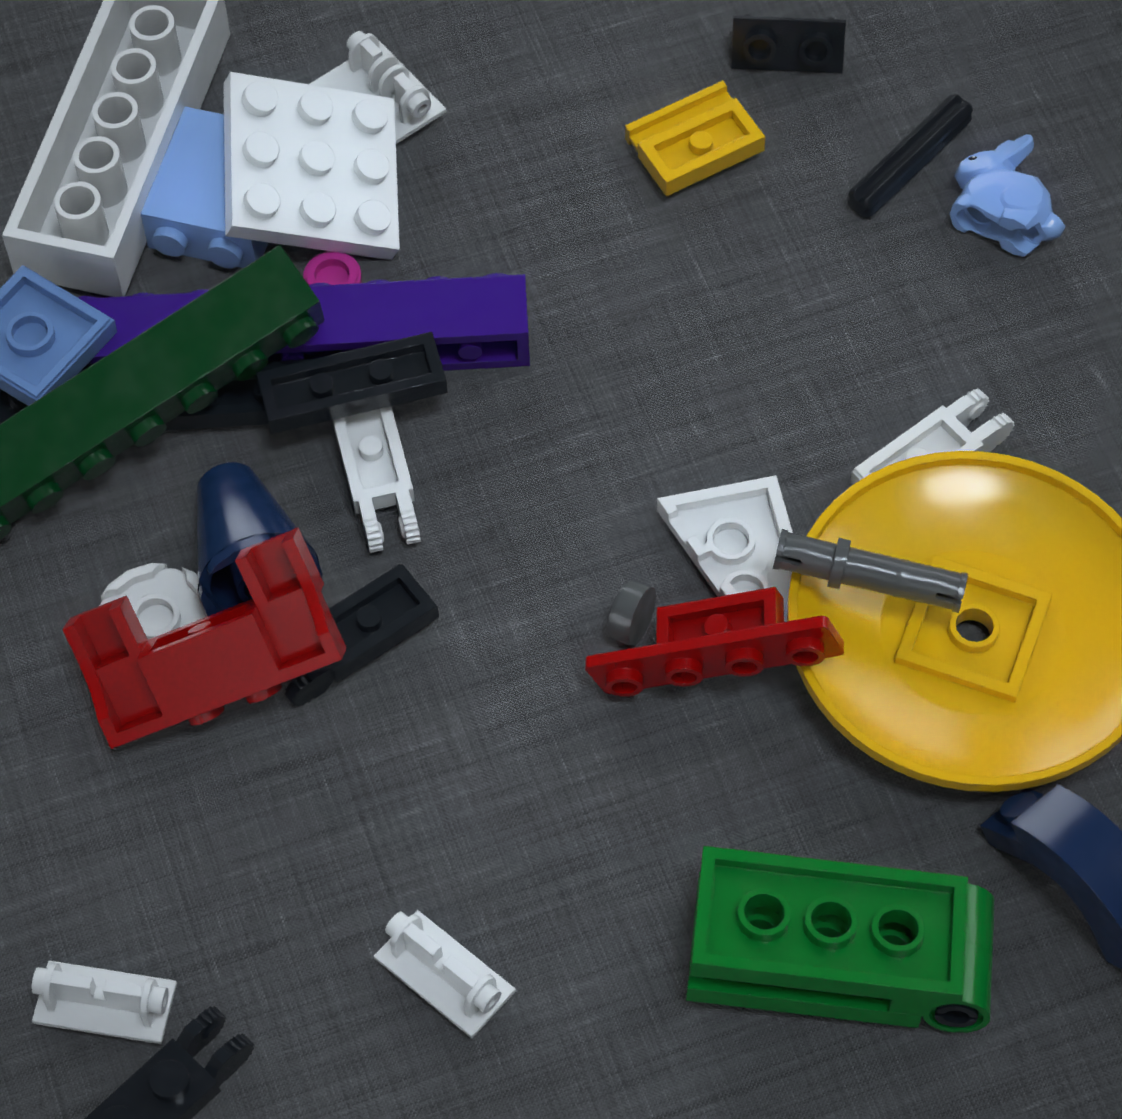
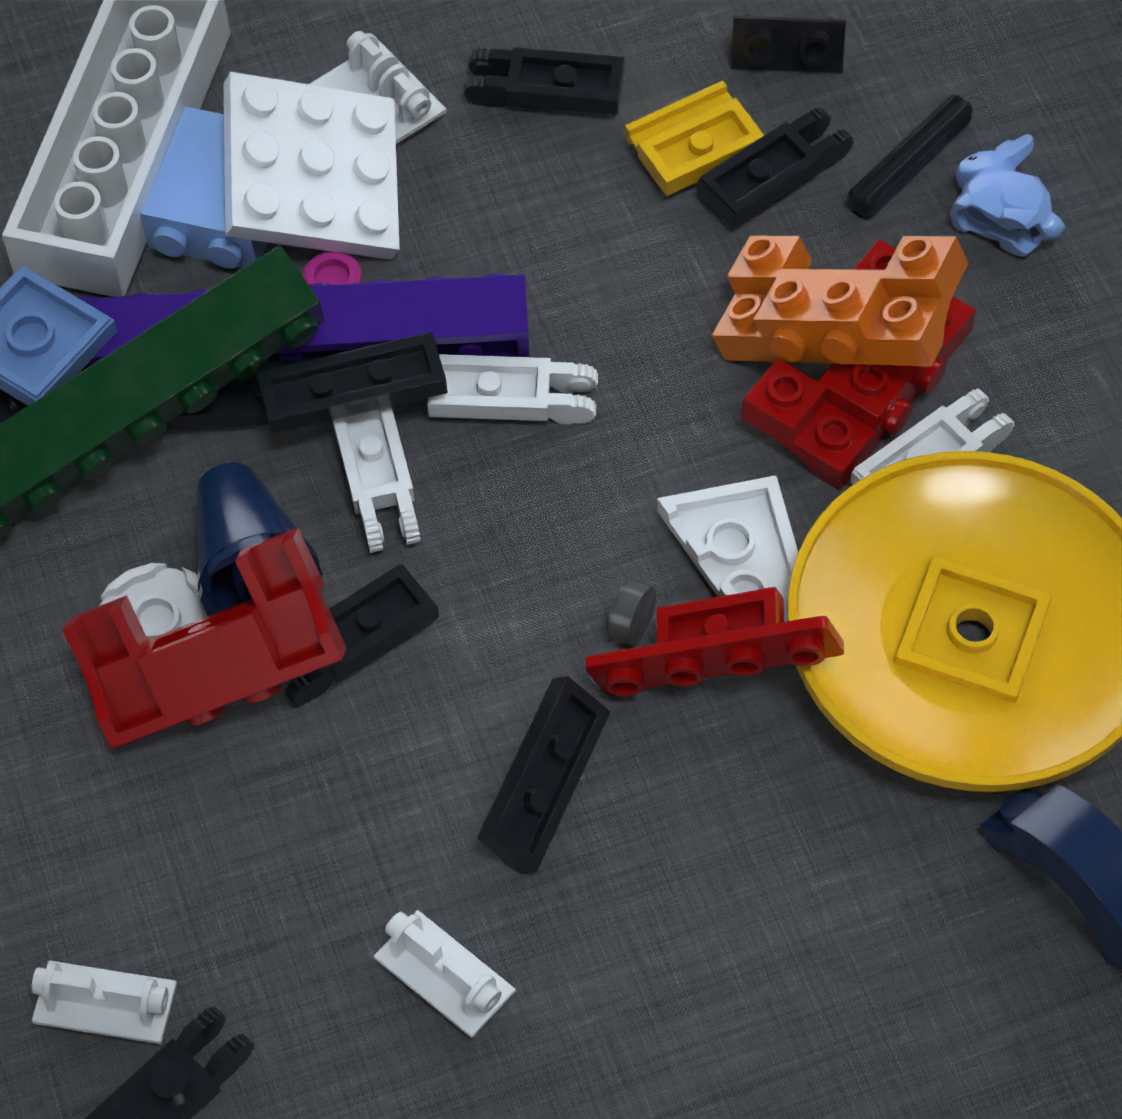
green hinge [686,846,995,1033] -> none
dark grey pin [773,529,968,613] -> none
none -> white hinge [428,354,598,425]
none -> black hinge [462,47,625,115]
none -> black plate [477,676,611,874]
none -> black hinge [697,107,854,229]
none -> orange bracket [712,235,969,367]
none -> red bracket [742,239,976,491]

